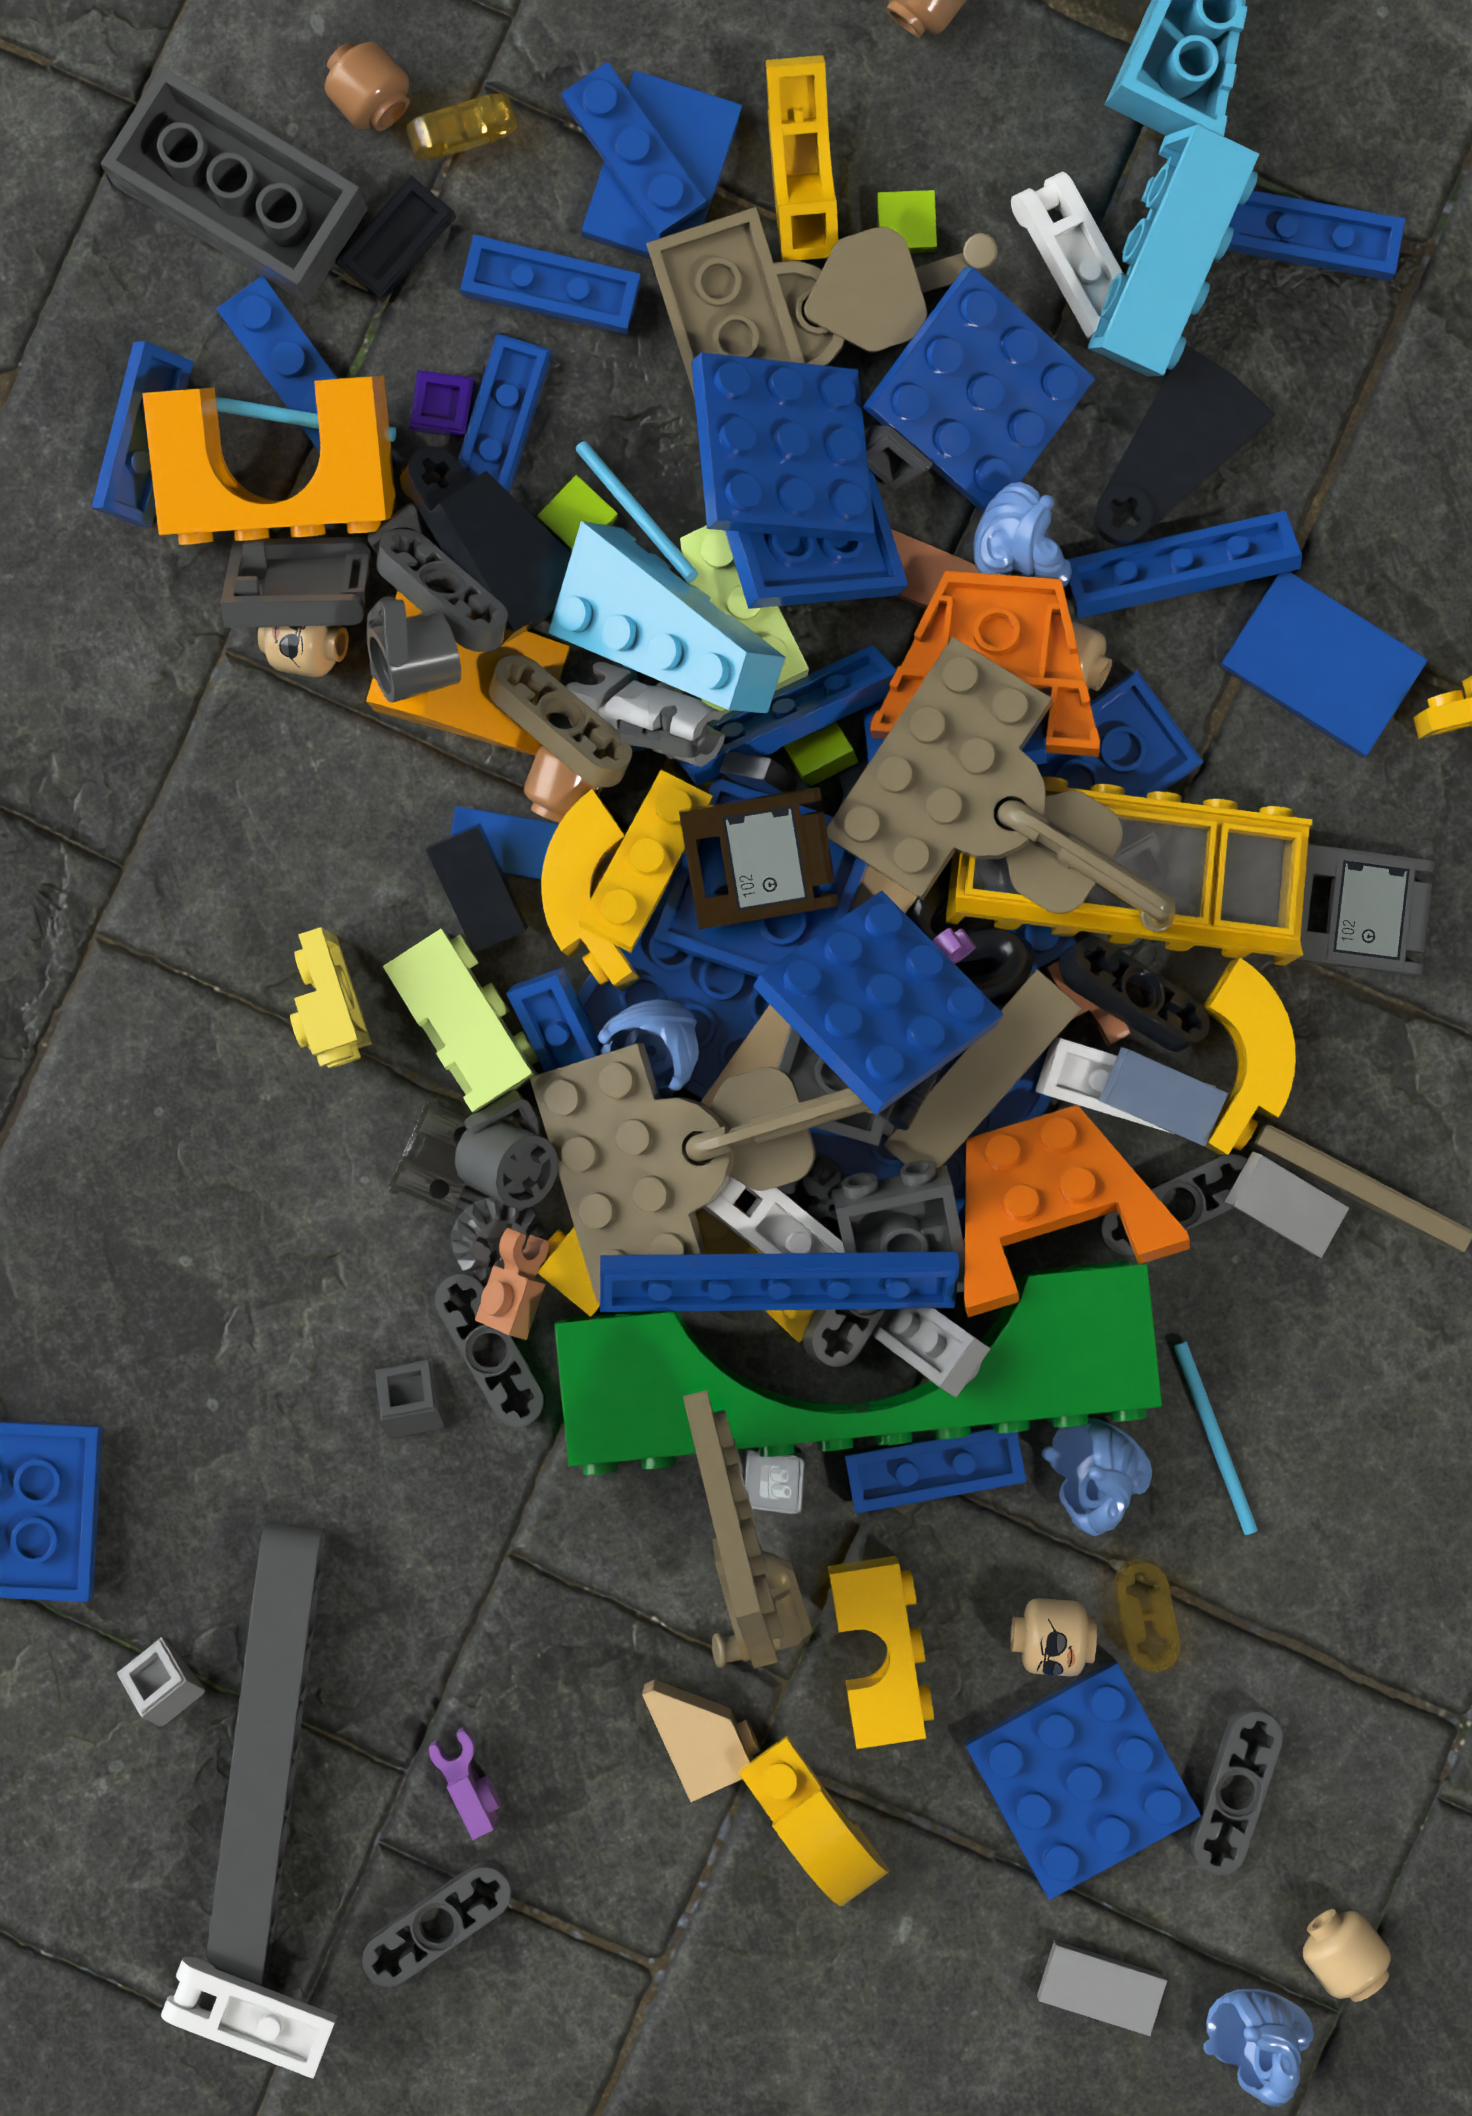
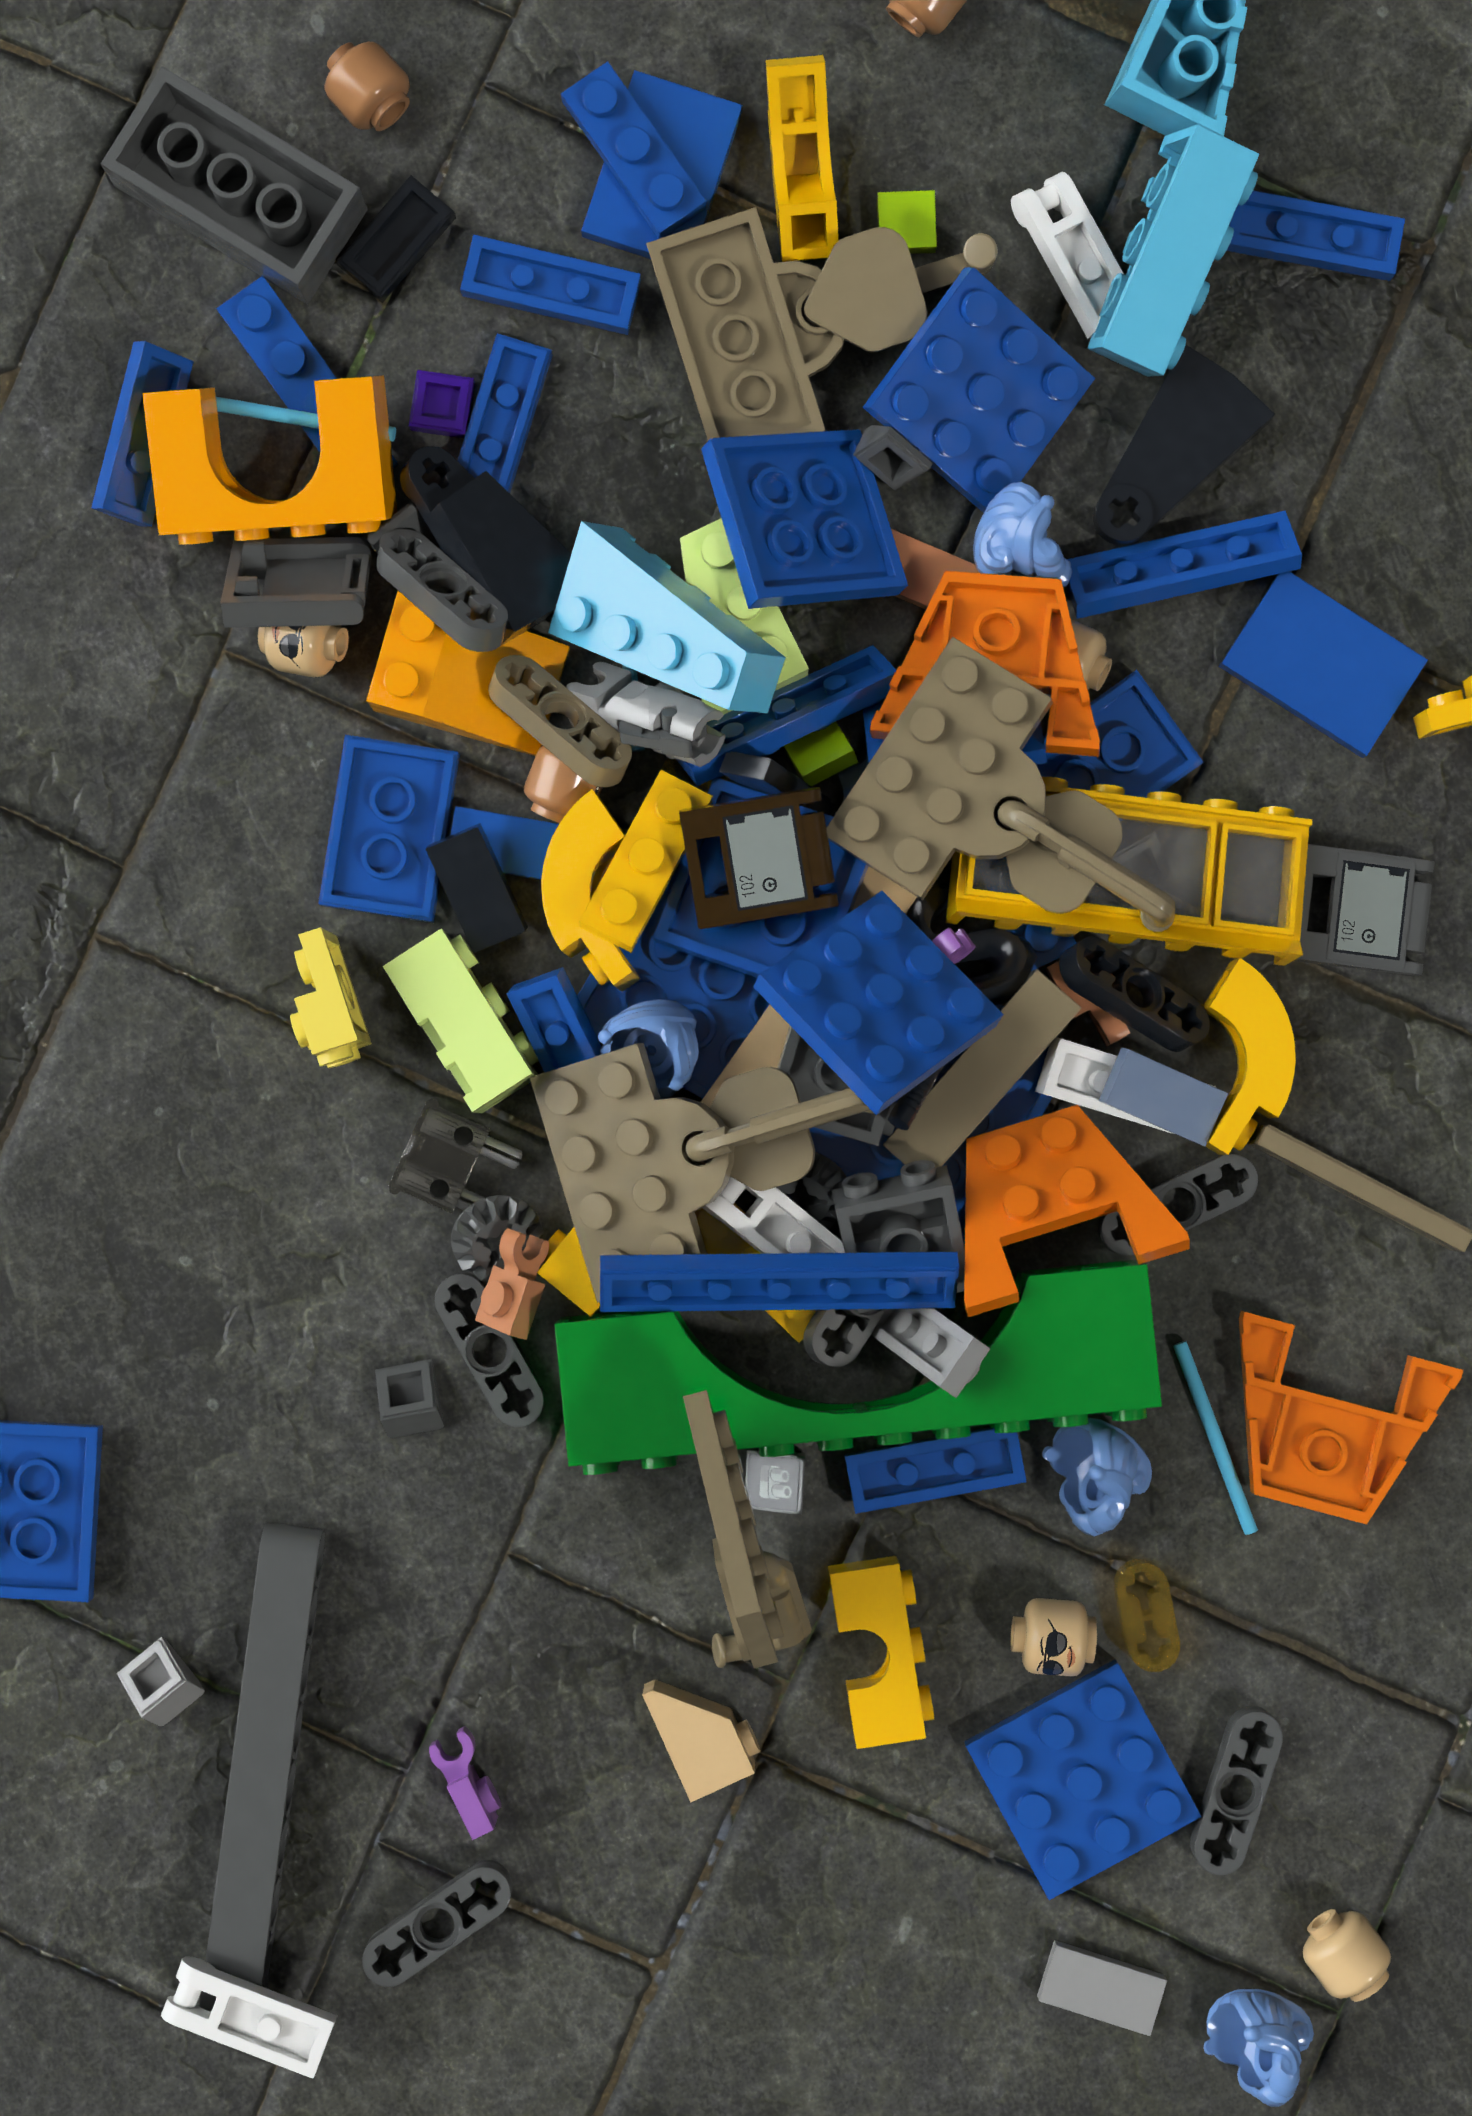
dark grey piece [367,596,461,703] -> none
clear yellow beam [406,94,518,161] -> none
dark grey piece [455,1091,558,1209] -> none
lime tile [537,475,619,551] -> none
medium azure axle [576,441,698,582] -> none
blue plate [691,352,875,542] -> none
yellow arch [739,1735,890,1906] -> none
light grey tile [1225,1152,1349,1258] -> none
none -> blue tile [318,735,460,923]
none -> orange wing [1239,1311,1464,1525]

